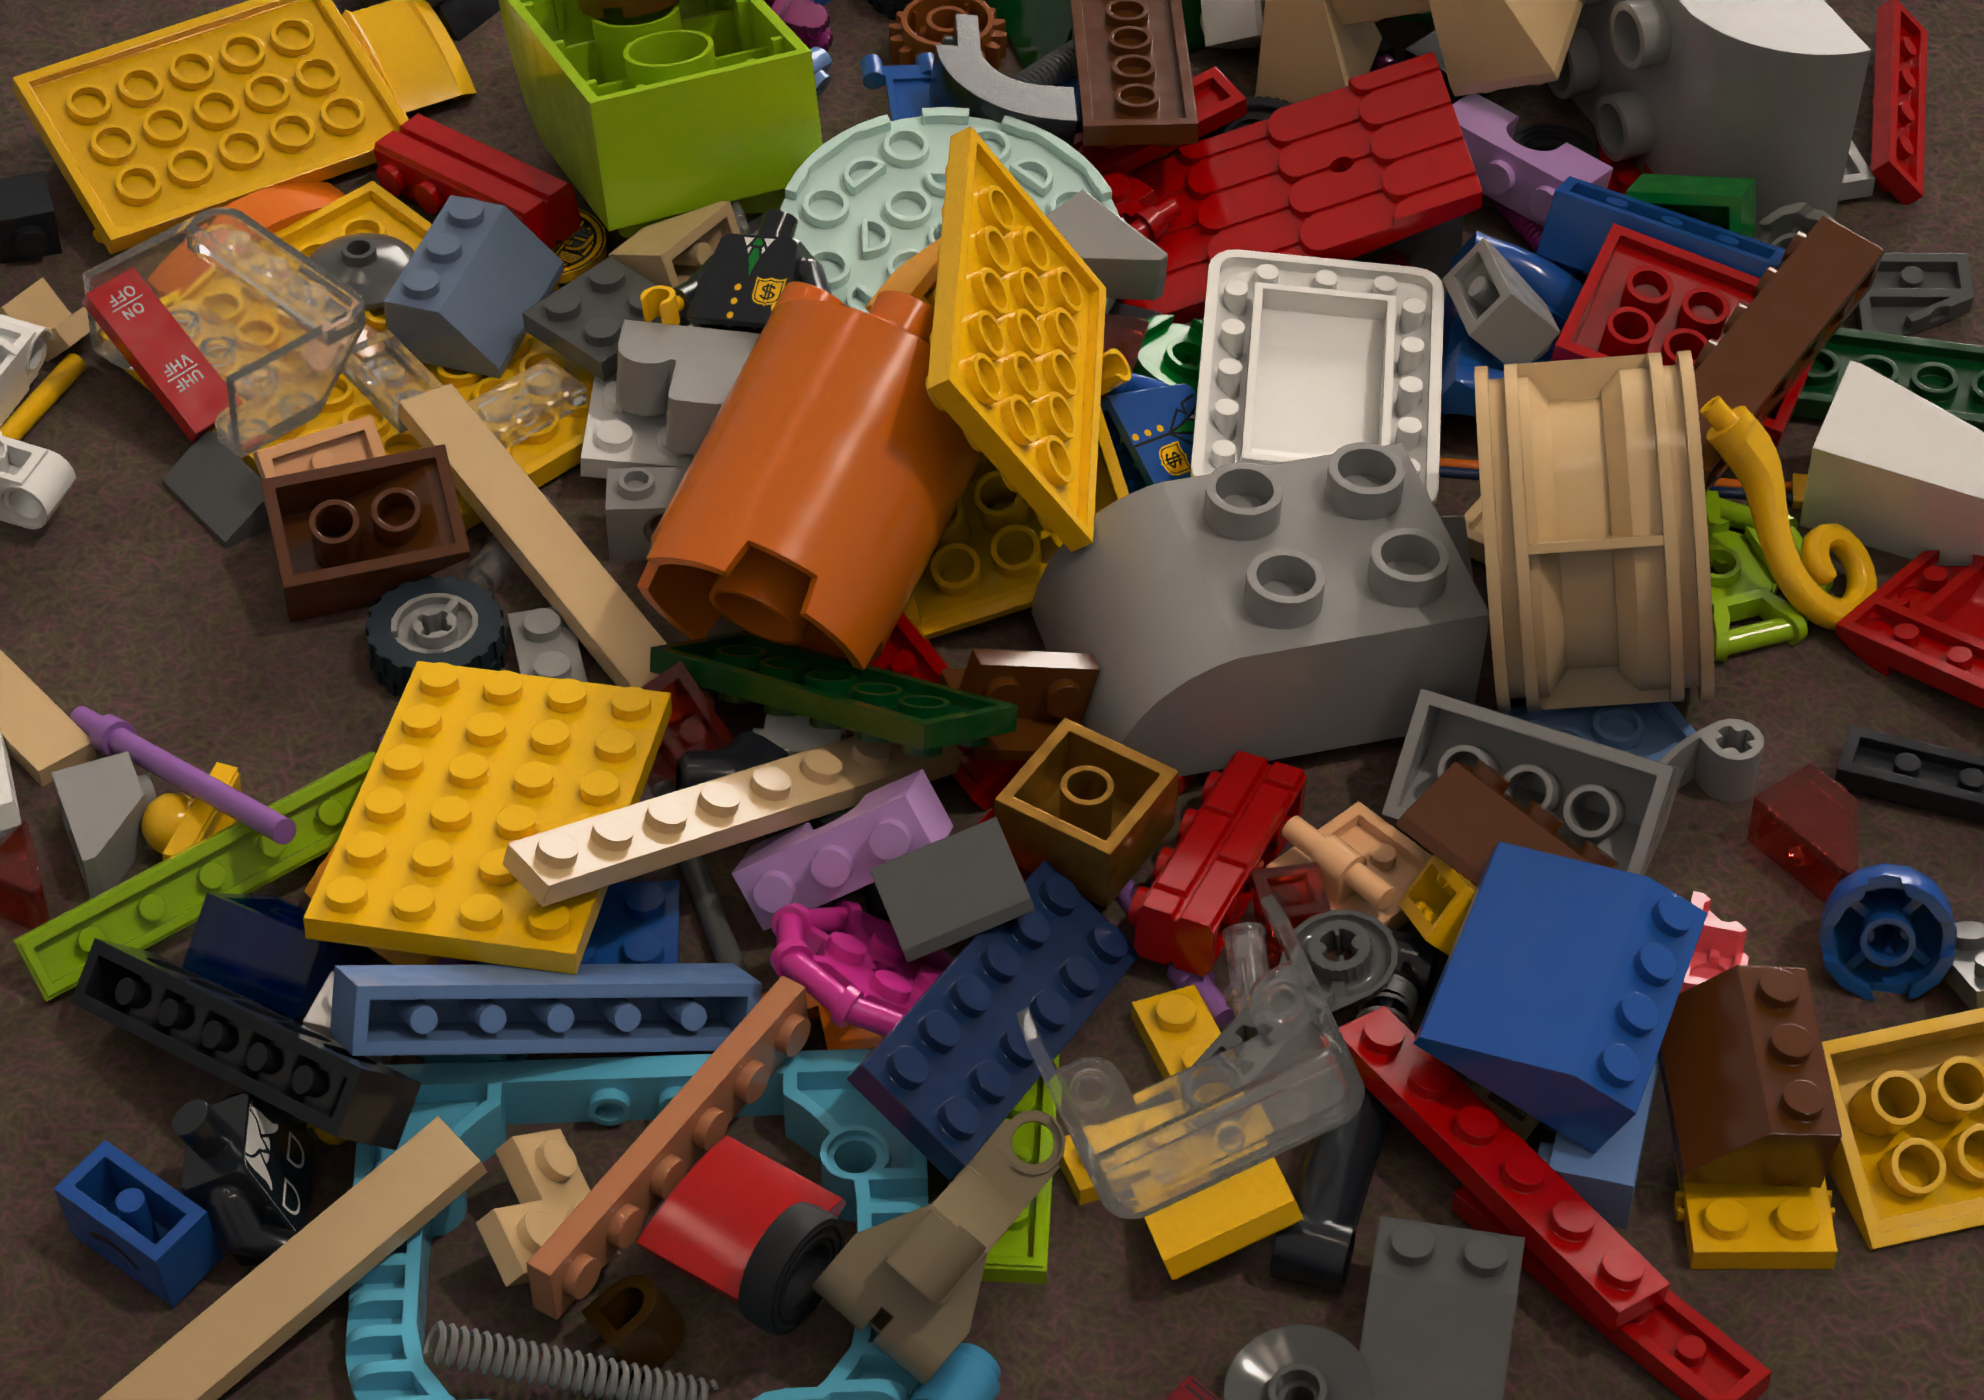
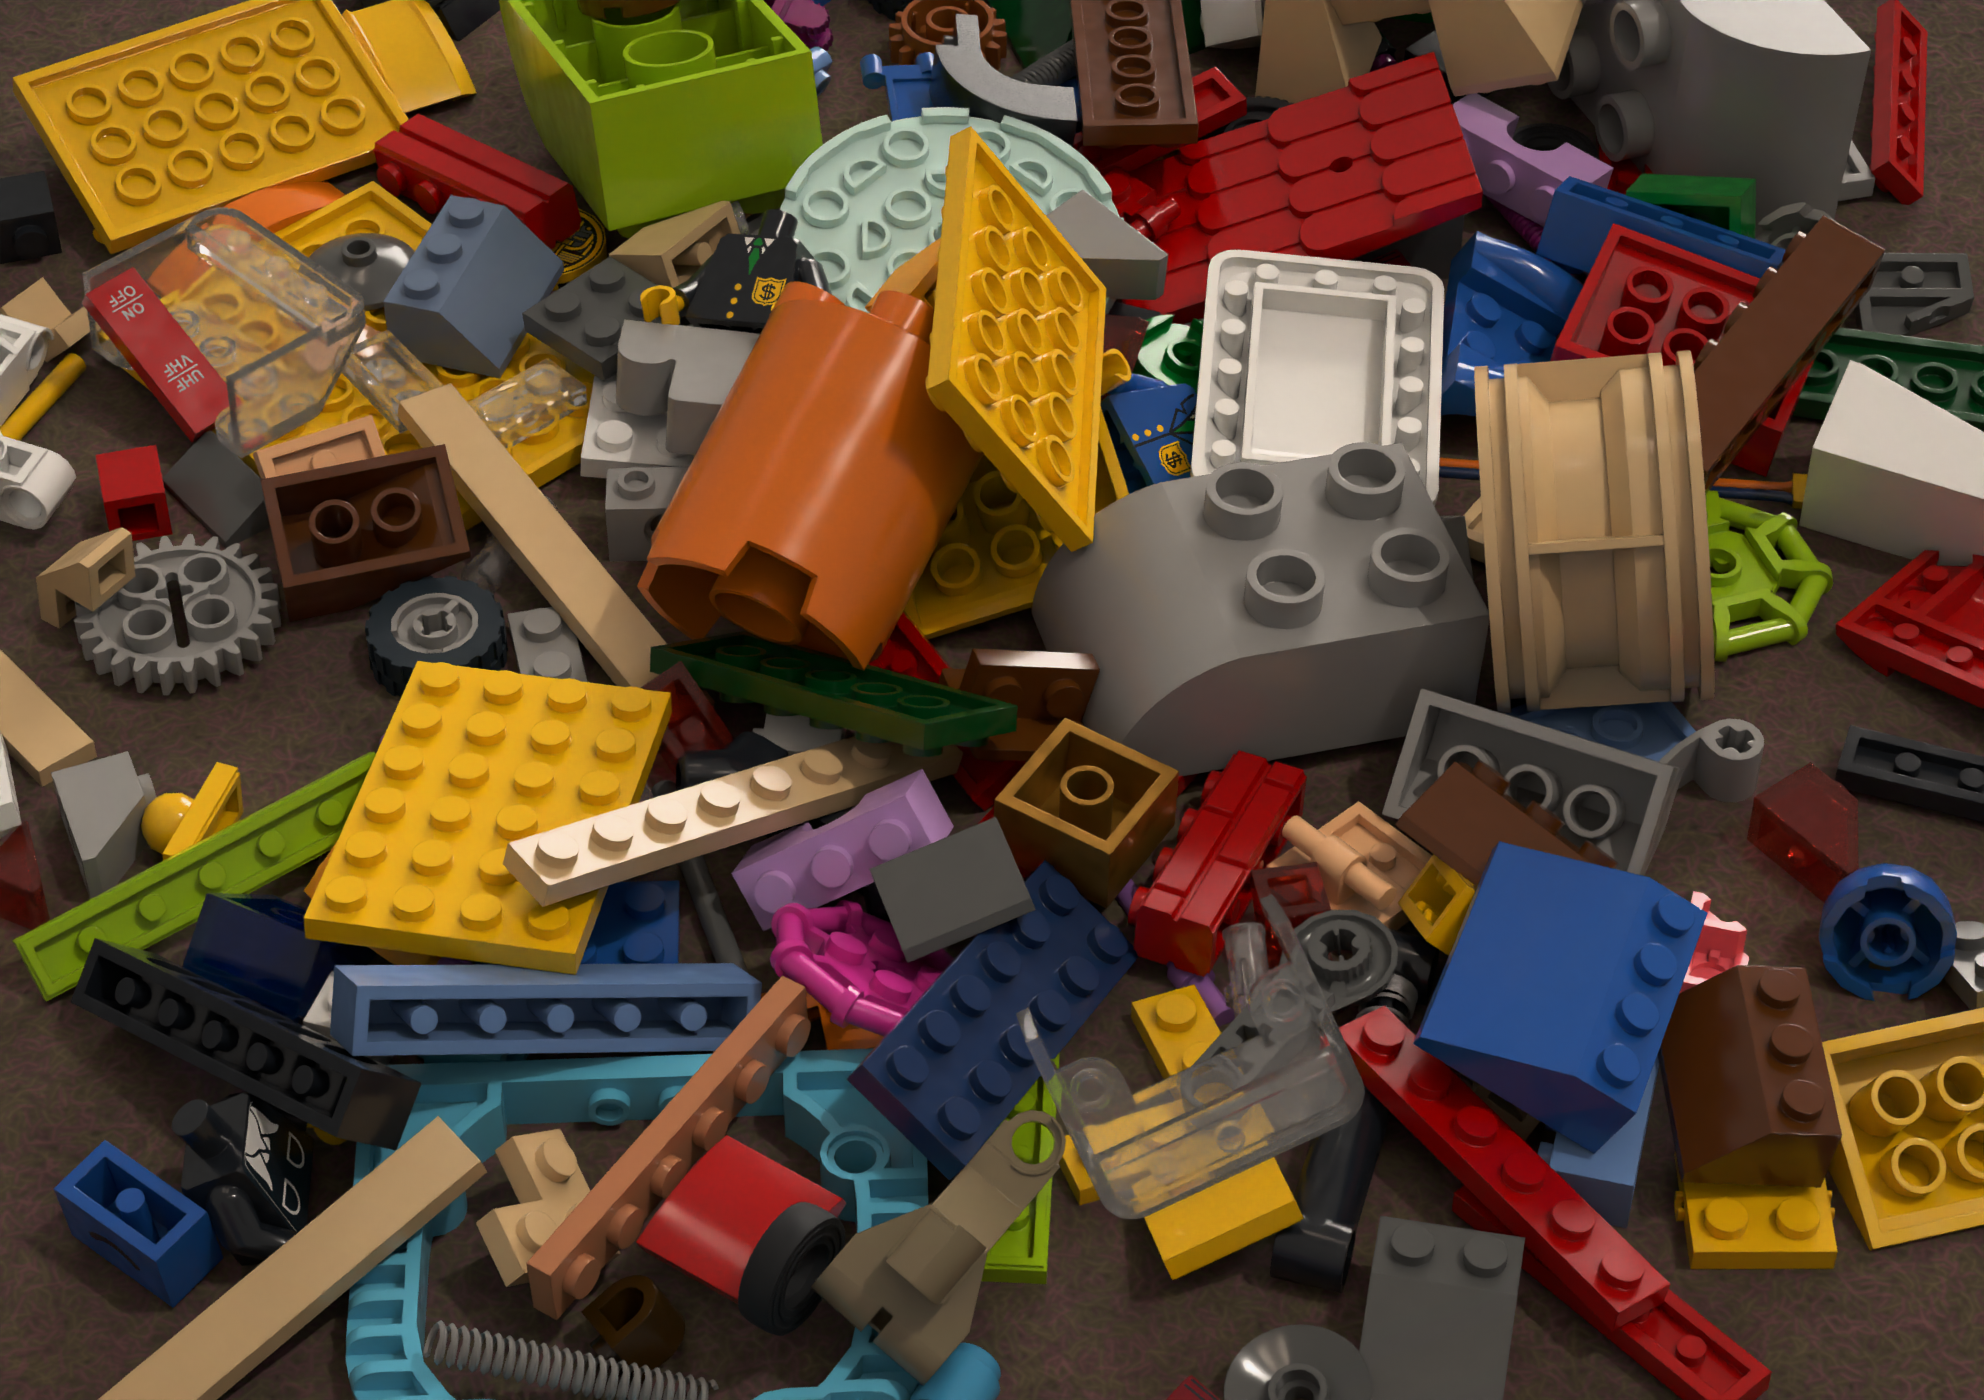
medium lavender bar [70,706,296,845] -> none
light grey slope [1442,237,1561,364] -> none
yellow plant [1700,396,1878,631] -> none
none -> tan slope [36,527,136,629]
none -> light grey gear [74,534,281,695]
none -> red brick [95,445,173,541]

